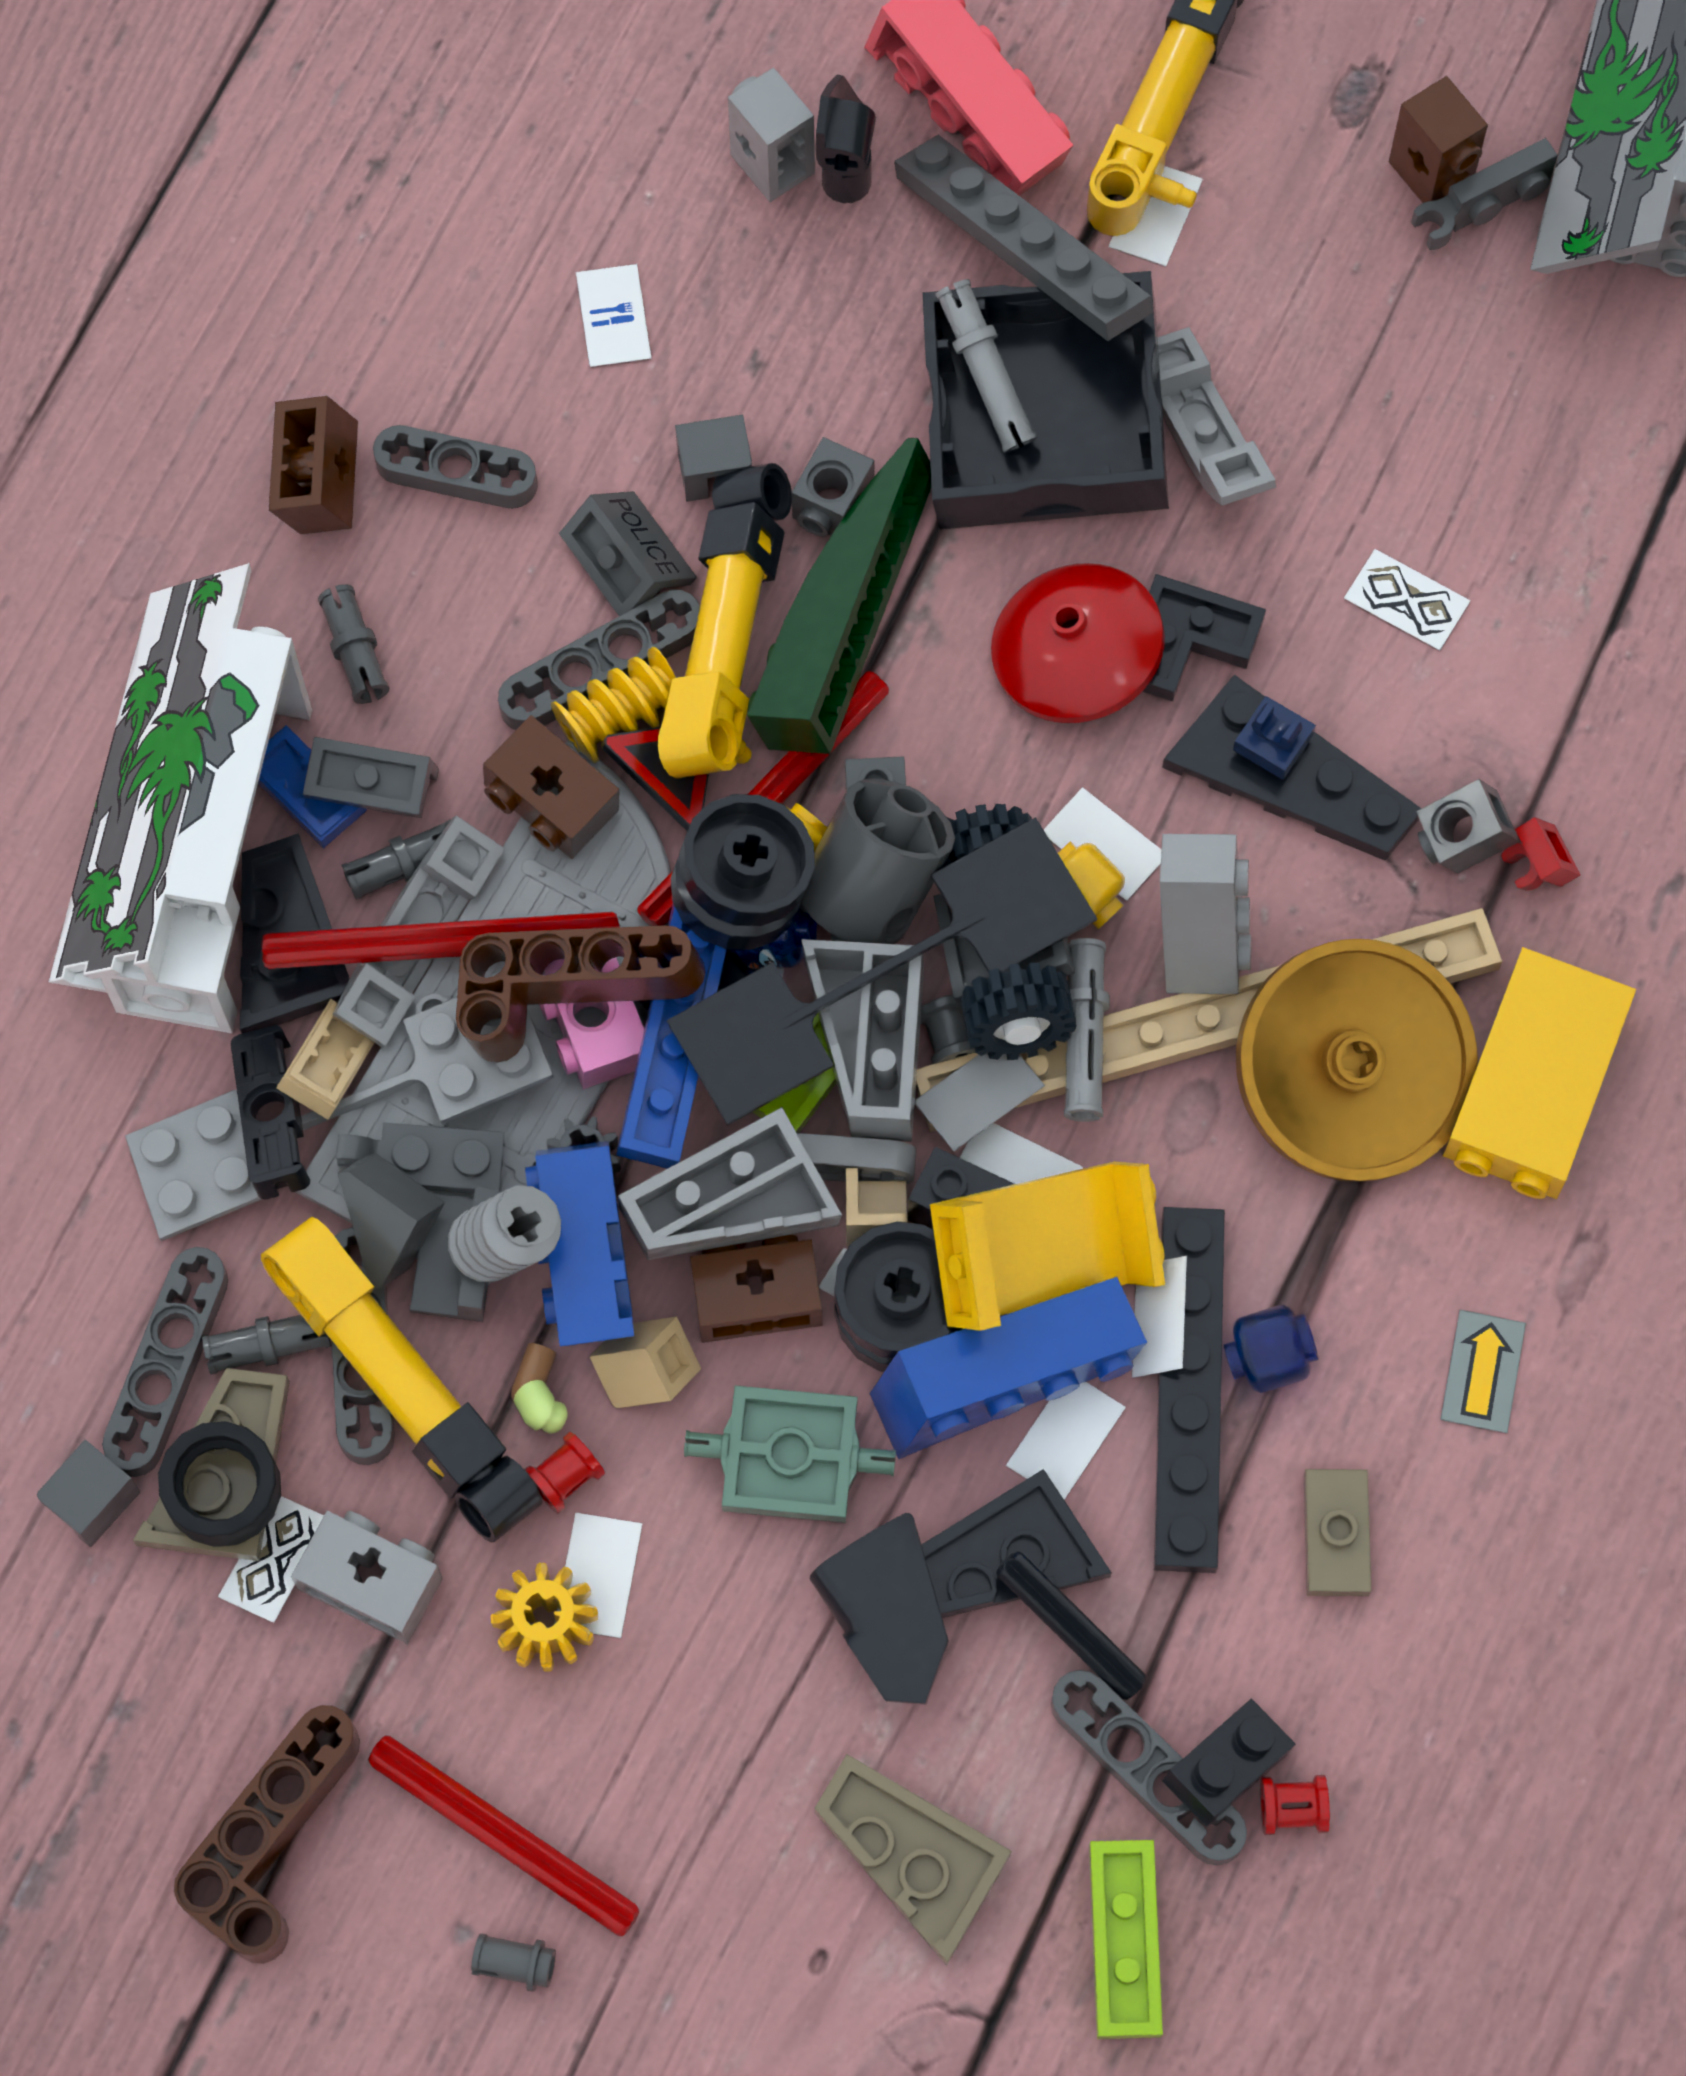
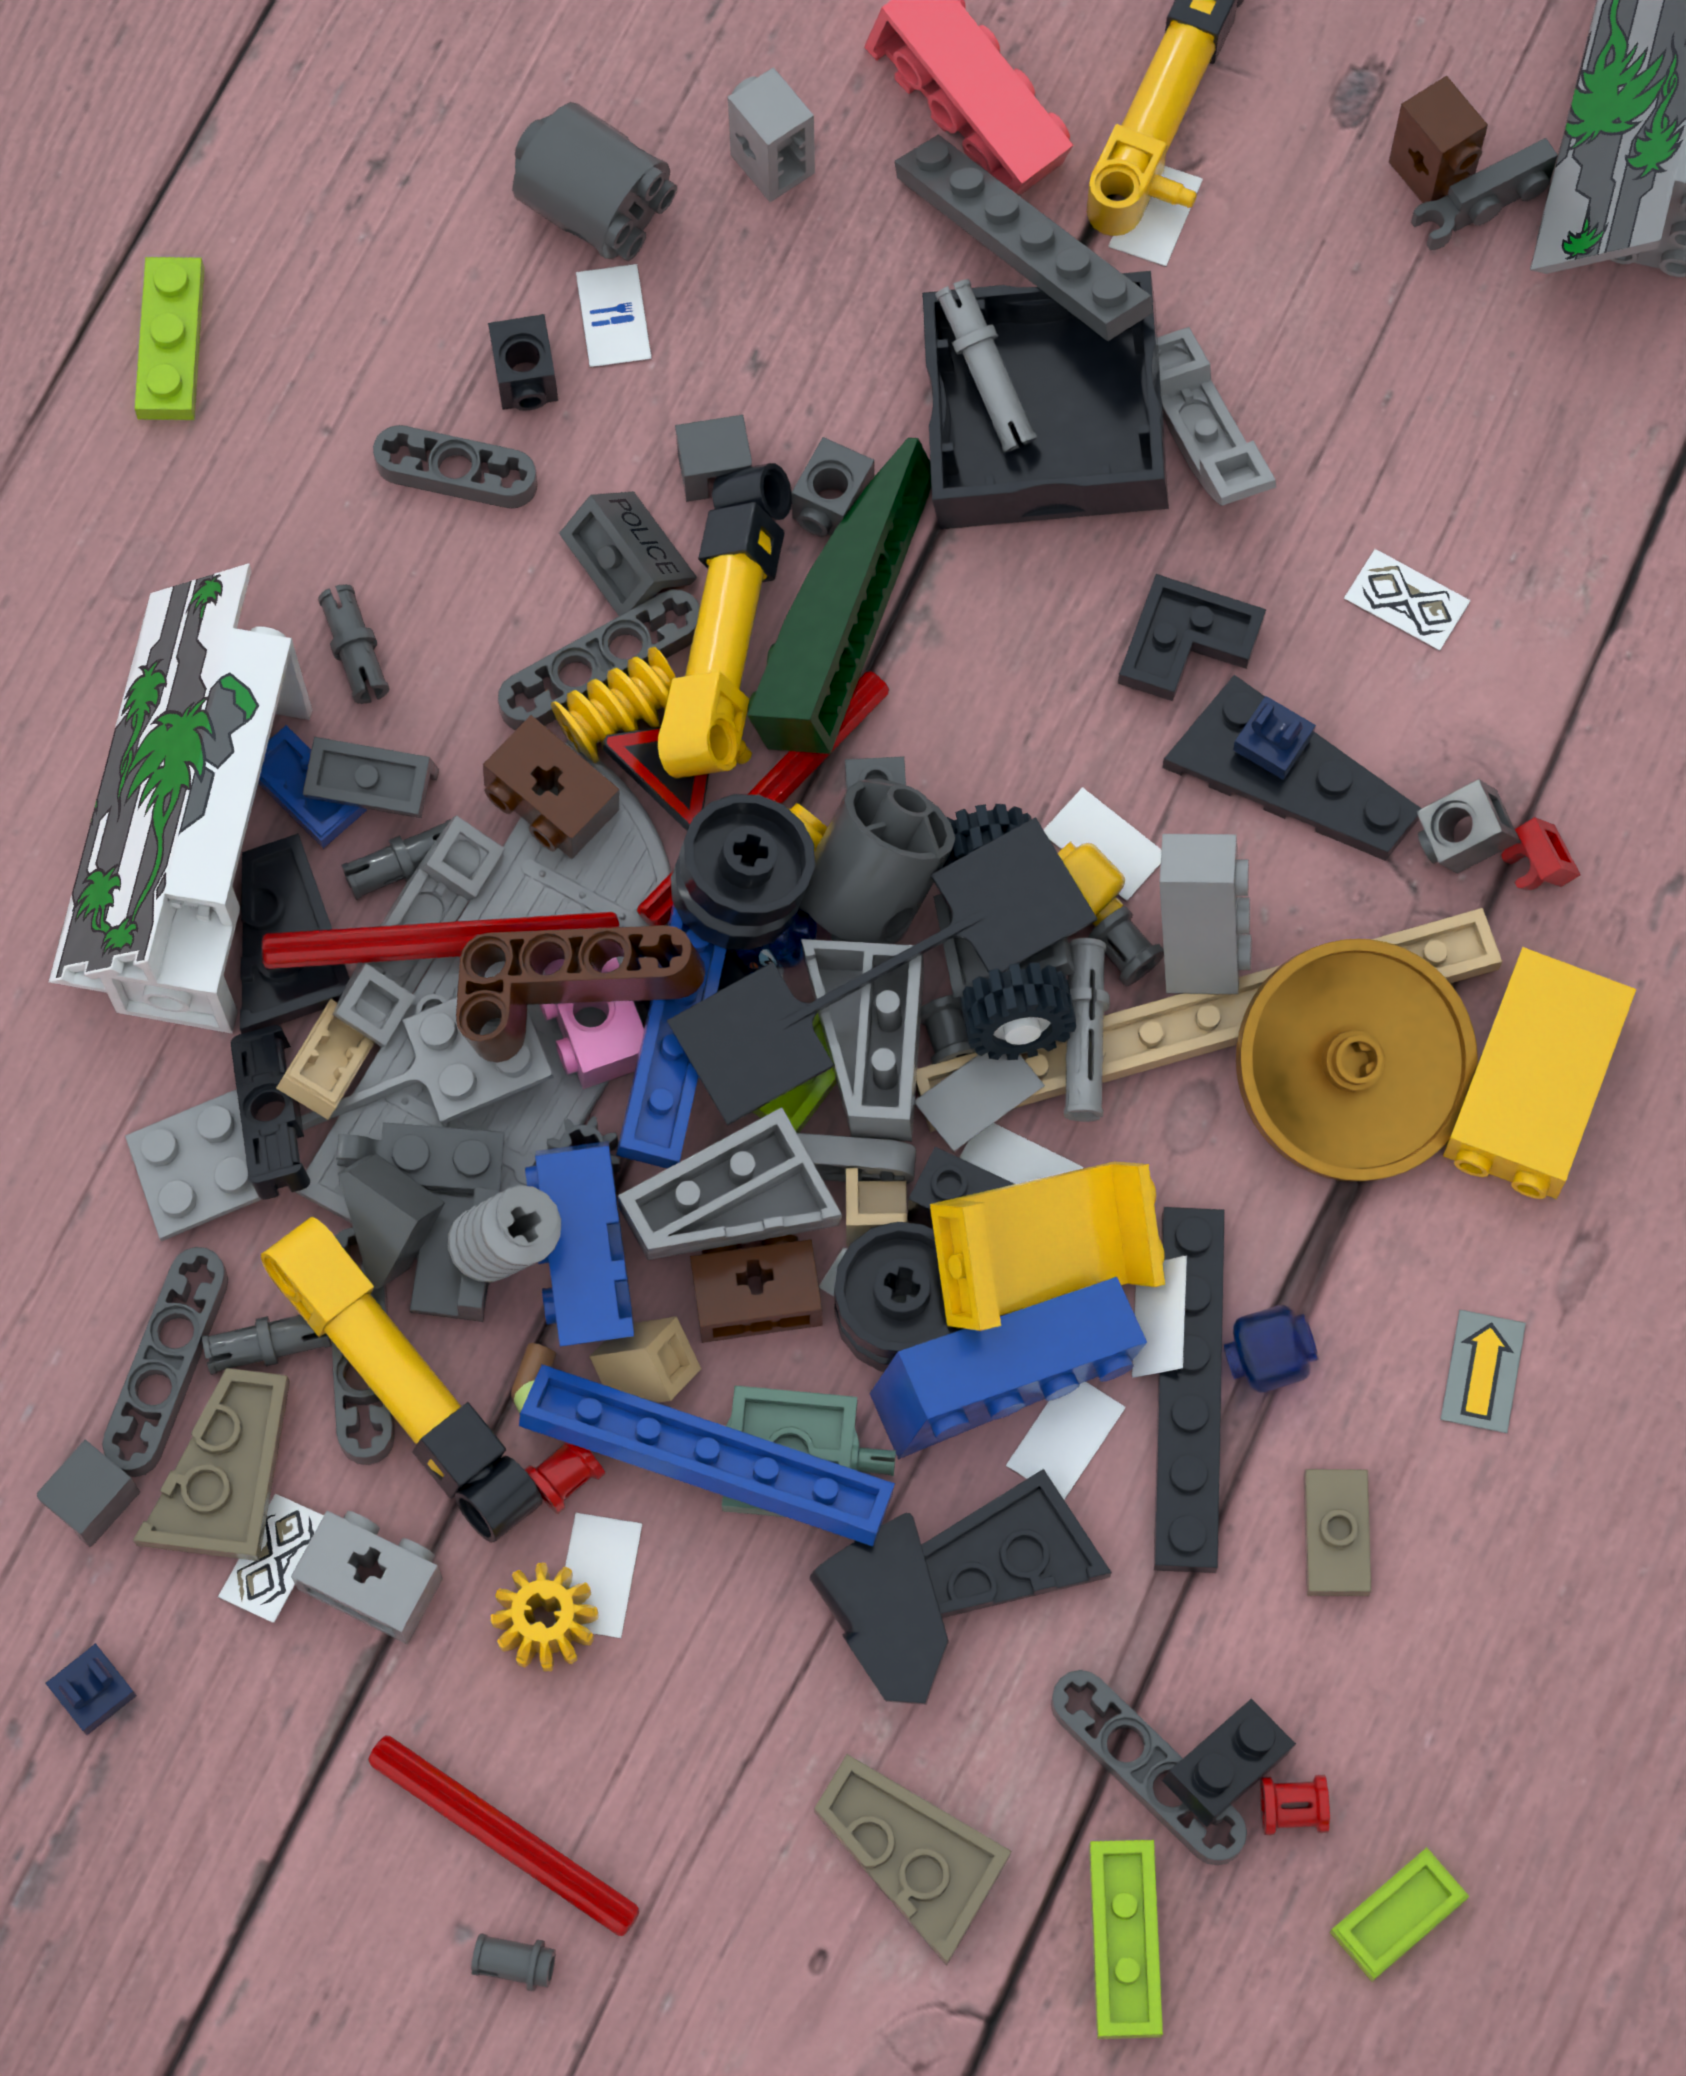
black tyre [158,1421,282,1547] -> none
reddish brown beam [174,1705,360,1964] -> none
reddish brown brick [269,396,358,534] -> none
black panel [816,75,876,203] -> none
red dish [991,563,1165,723] -> none
black axle [996,1551,1147,1700] -> none
none -> dark blue tile [45,1643,137,1735]
none -> lime plate [134,257,205,420]
none -> black brick [488,314,558,411]
none -> dark grey cylinder [512,102,678,261]
none -> blue plate [519,1364,895,1546]
none -> dark grey bush [1088,907,1164,986]
none -> lime tile [1329,1847,1470,1982]

